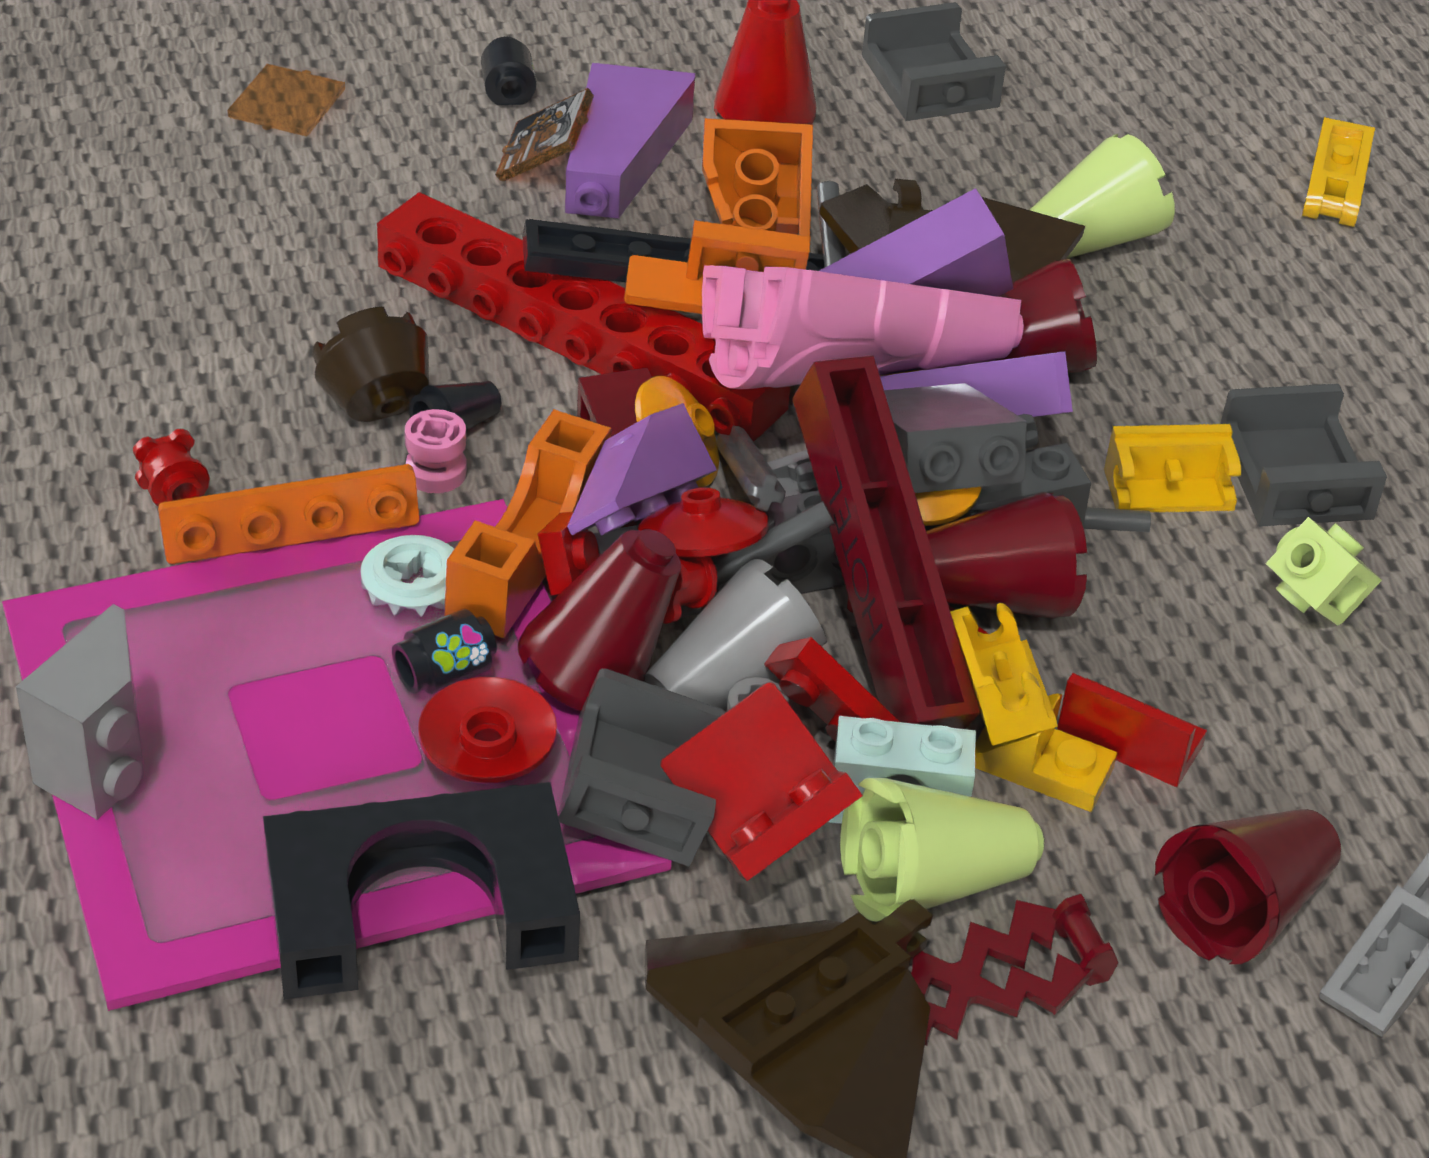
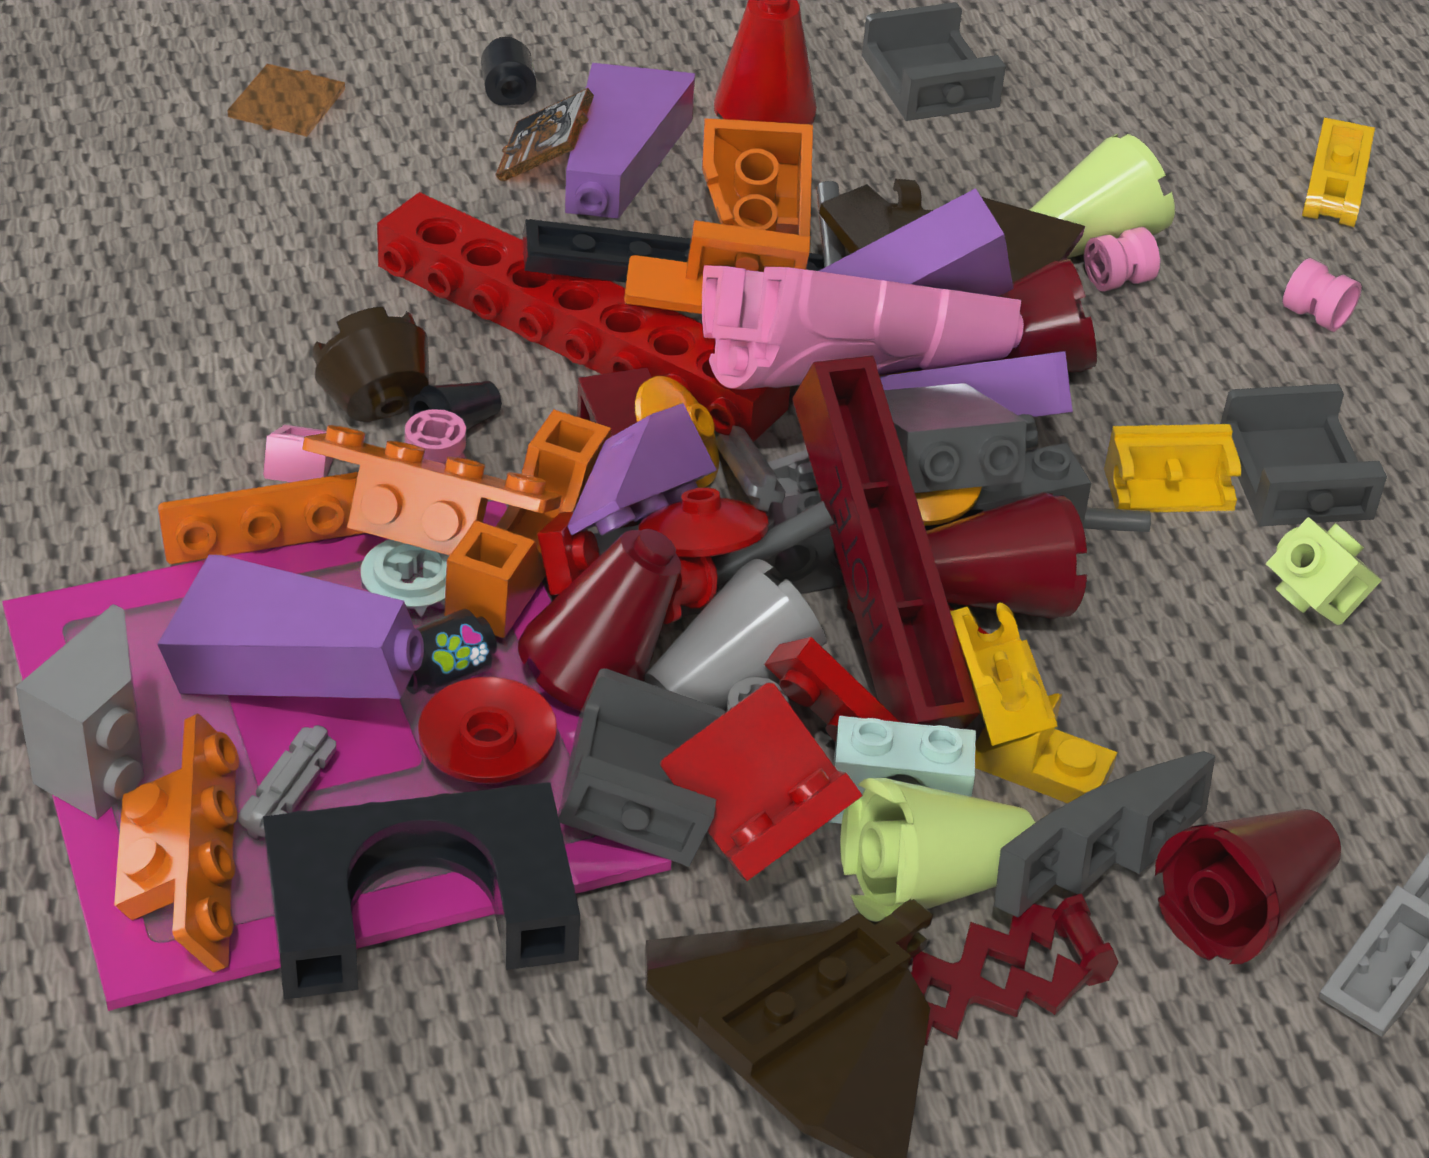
red brick [133,429,210,506] -> none
red panel [1057,673,1207,787] -> none
none -> orange bracket [114,713,239,972]
none -> medium lavender slope [157,555,424,699]
none -> light grey axle [238,725,336,840]
none -> bright pink slope [263,425,334,482]
none -> orange bracket [302,425,562,555]
none -> dark grey slope [994,751,1215,917]
none -> bright pink wheel [1084,227,1160,291]
none -> bright pink wheel [1283,258,1361,332]

